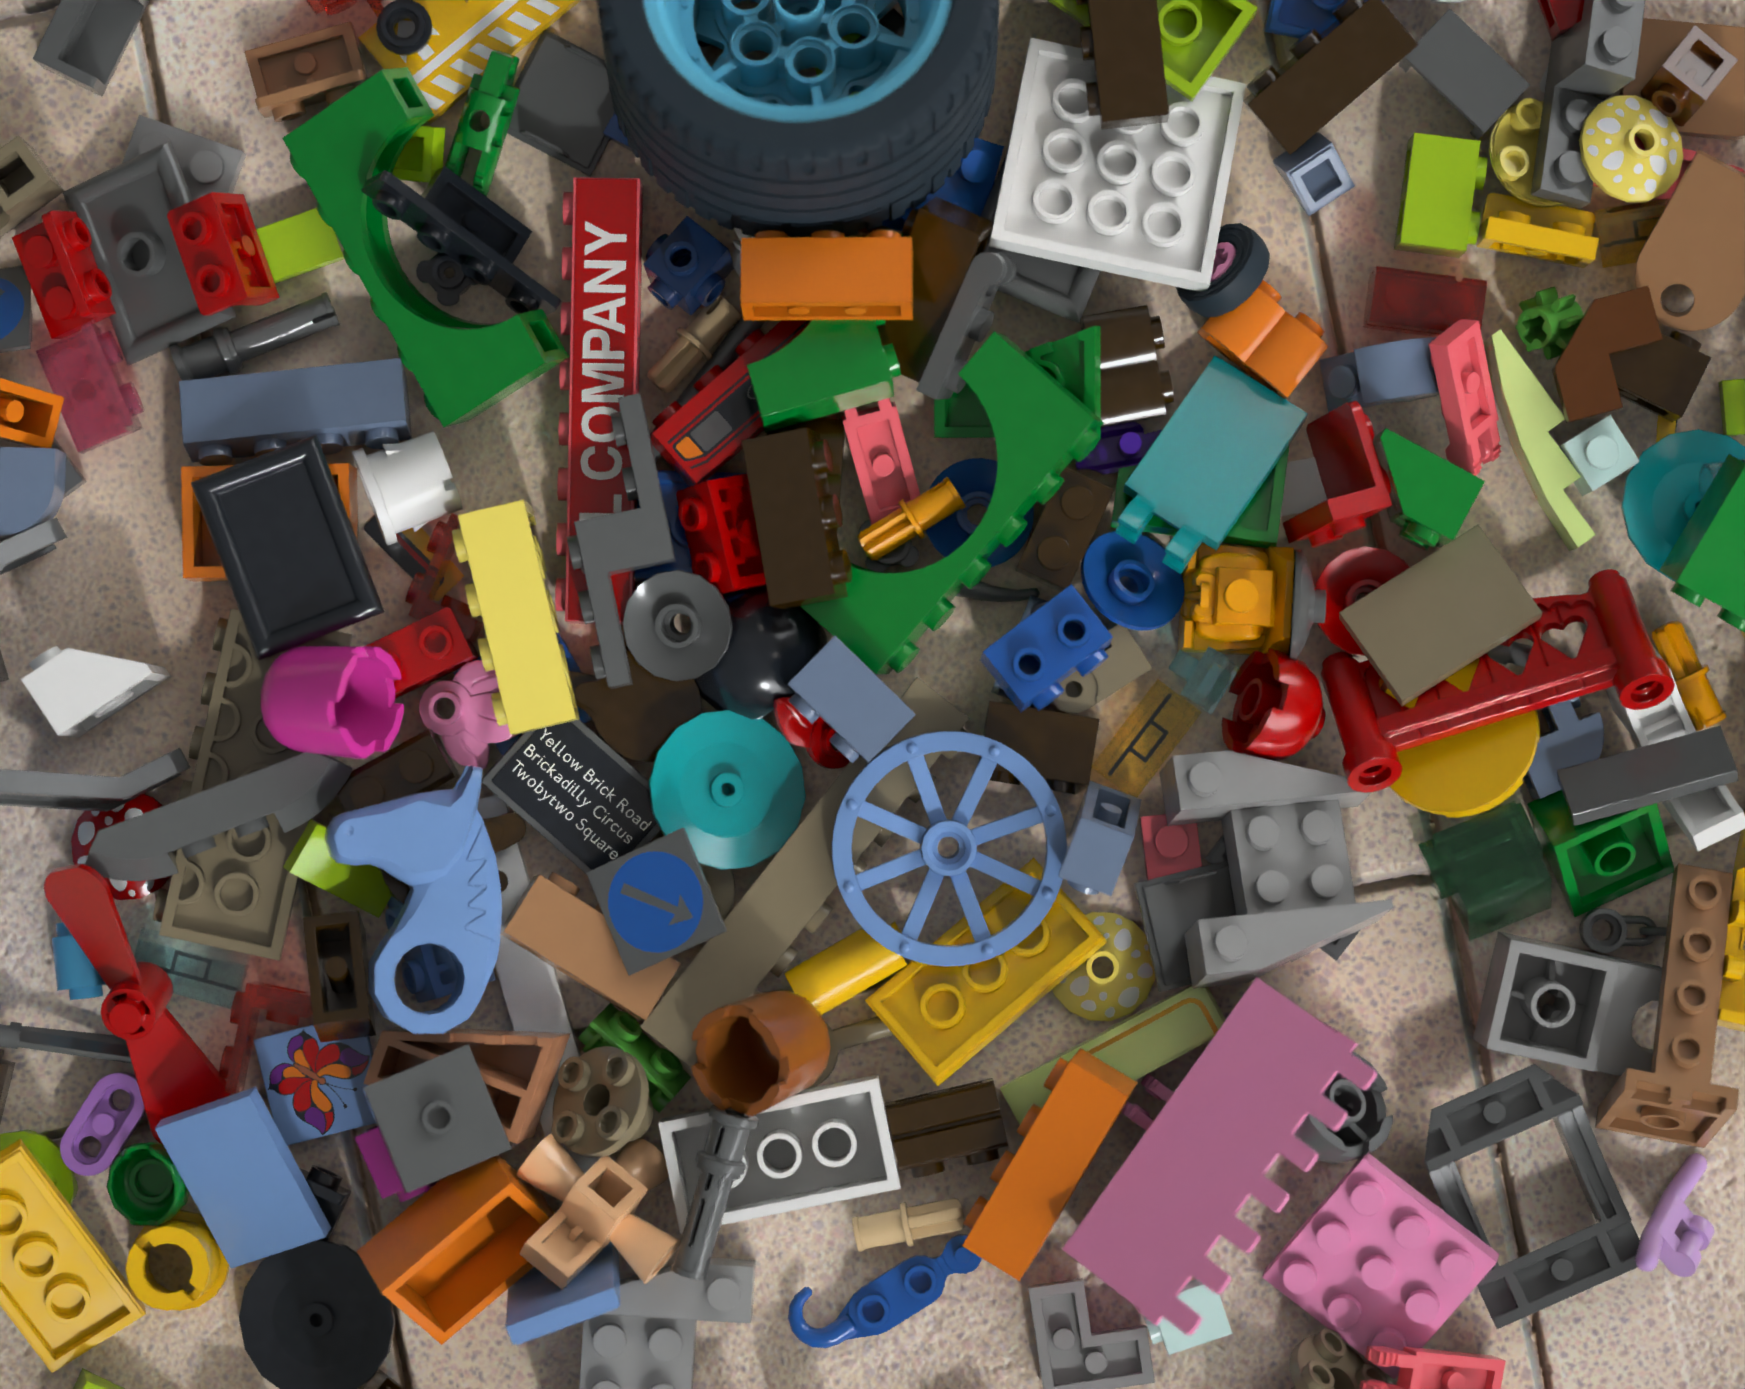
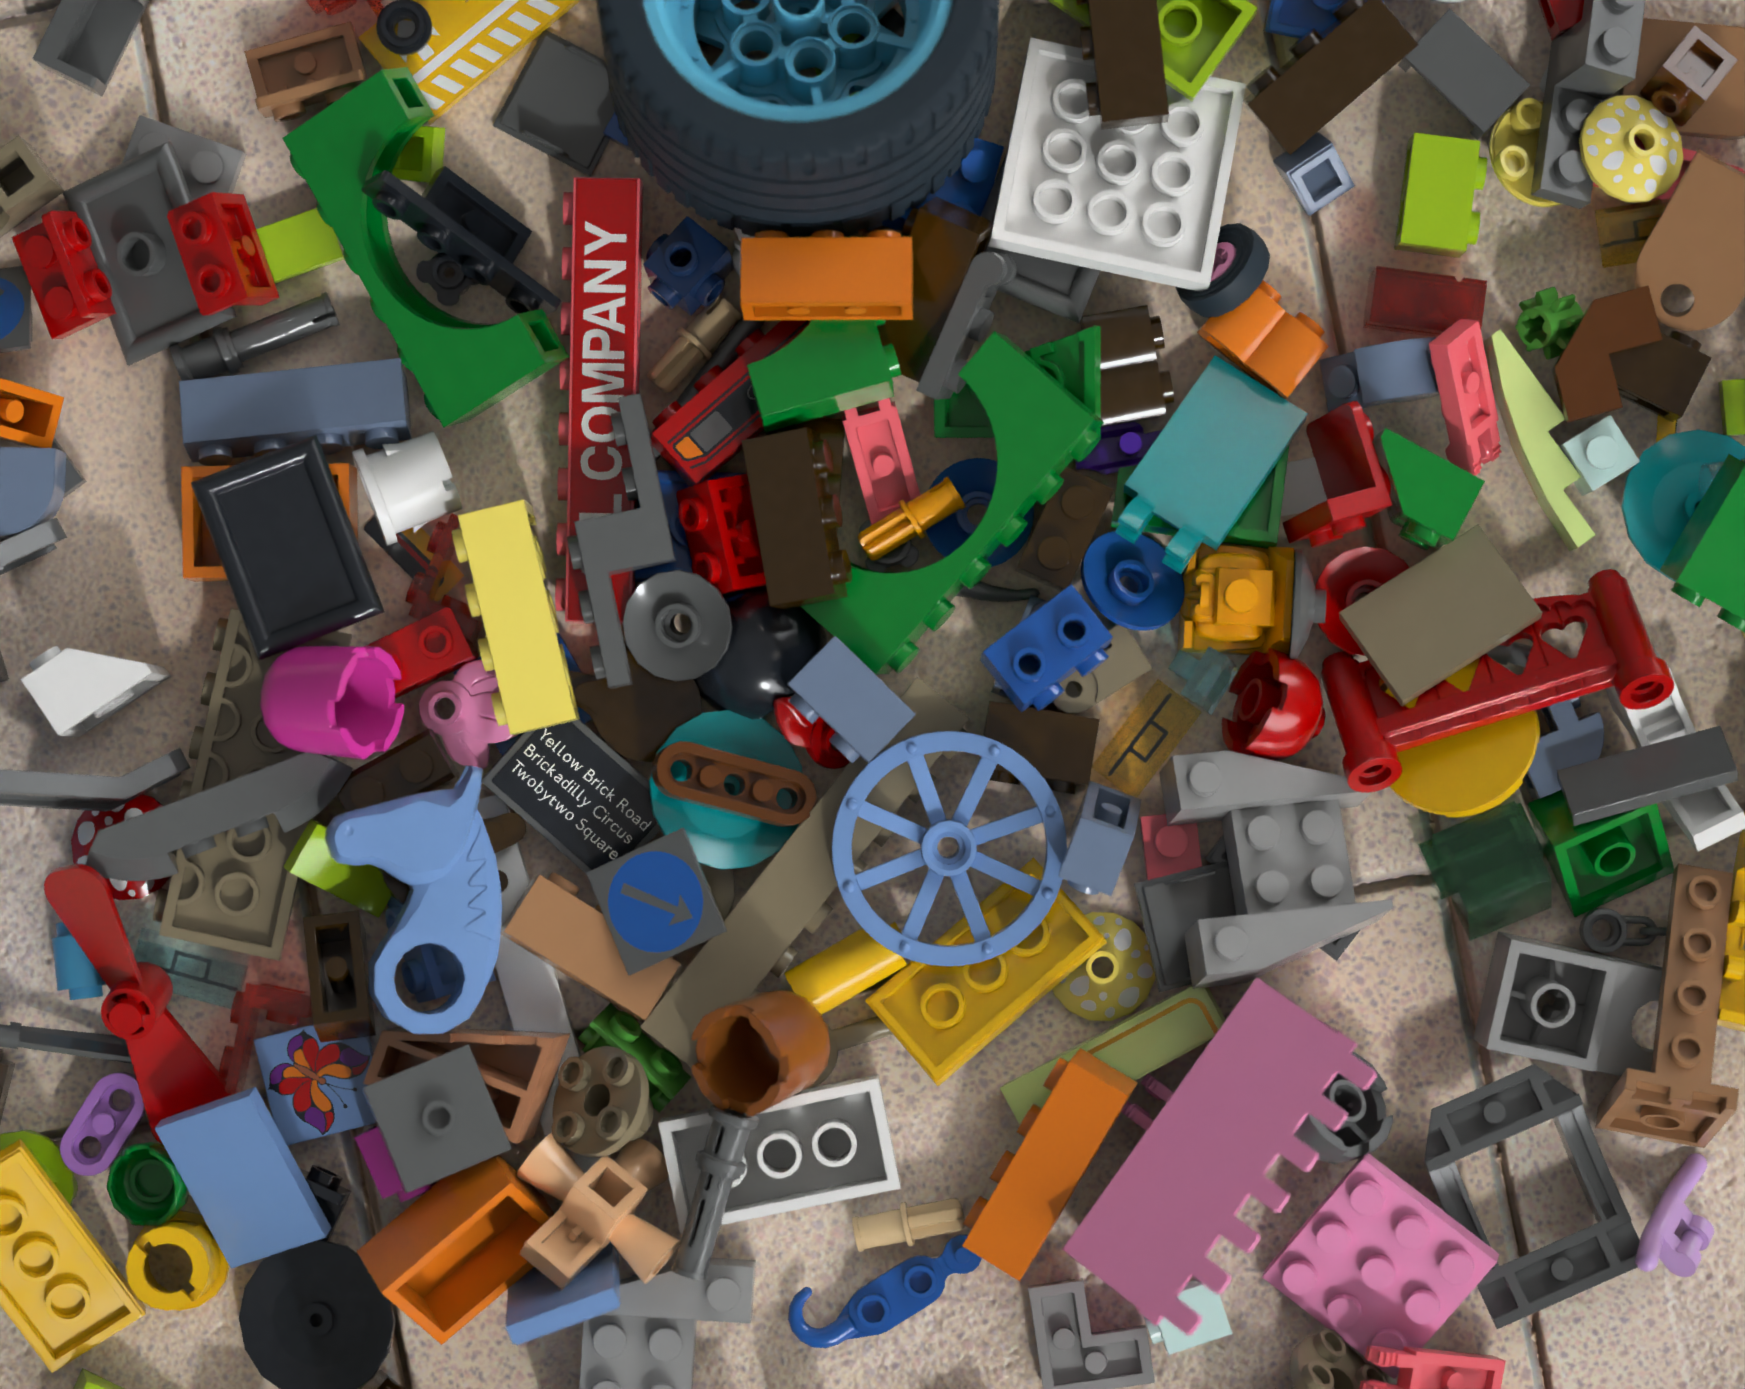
clear pink bracket [36,322,145,454] -> none
green hinge [445,50,521,197] -> none
dark brown brick [885,1078,1008,1178] -> none
yellow bracket [1476,192,1599,268] -> none
light orange axle [1651,621,1727,731] -> none
none -> reddish brown plate [652,741,817,827]

